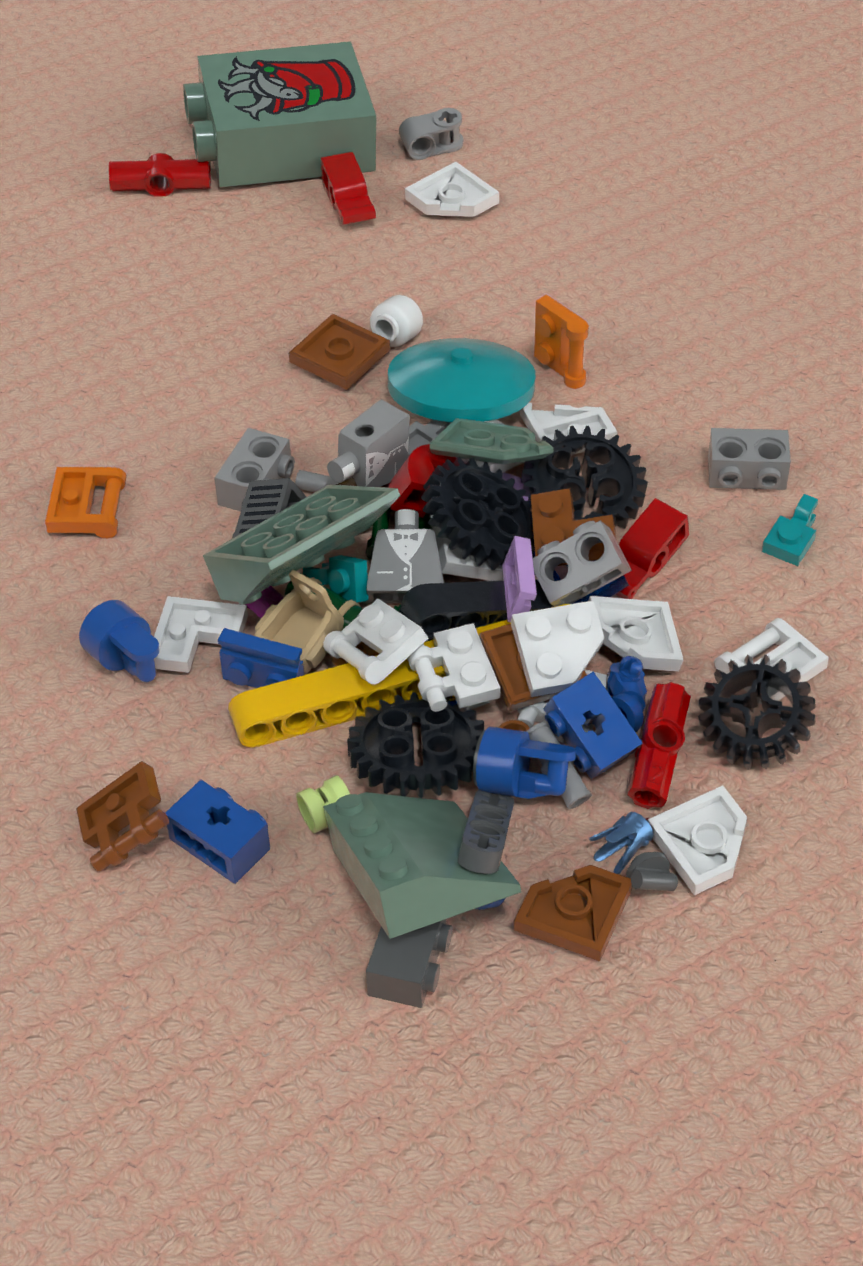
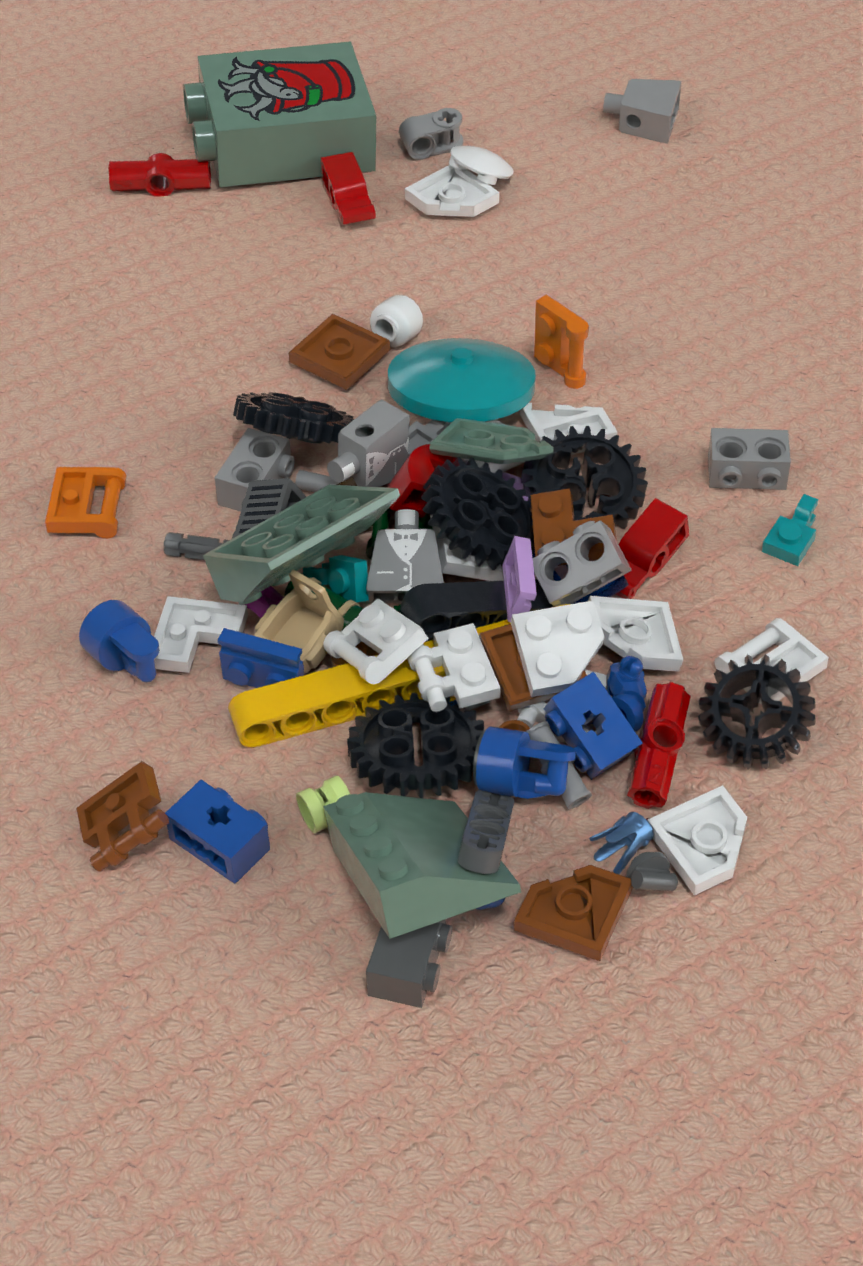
none -> dark grey axle [163,532,229,560]
none -> black gear [233,392,354,444]
none -> white dish [449,146,514,185]
none -> light grey torso [603,79,681,144]

